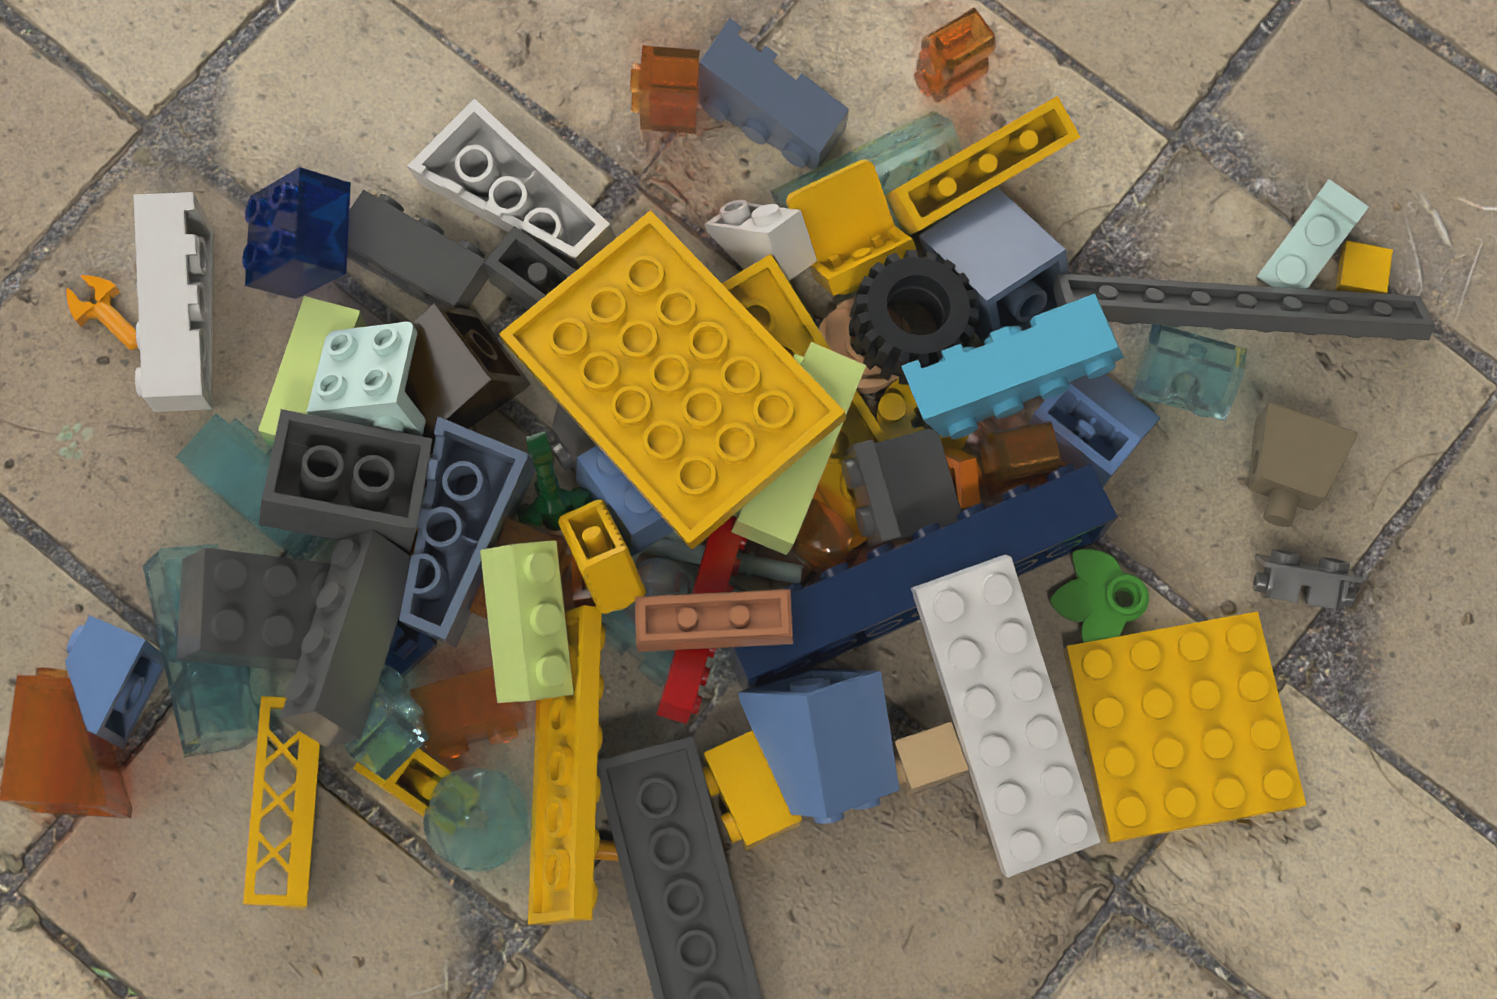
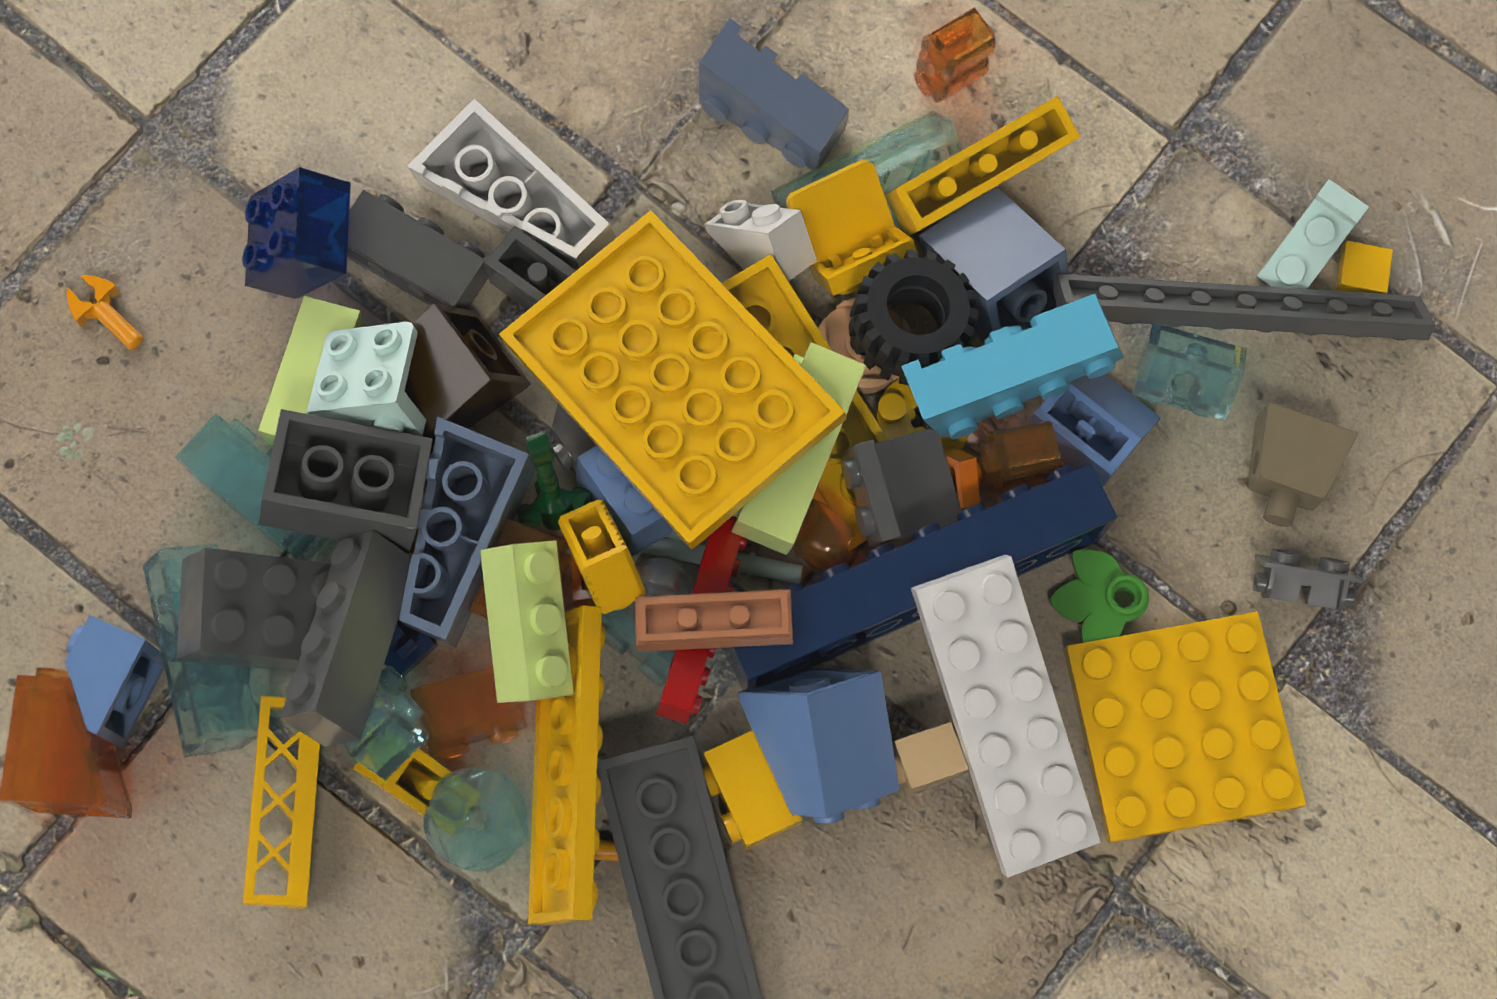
white wedge [133,192,214,412] -> none
clear orange brick [630,45,700,134] -> none

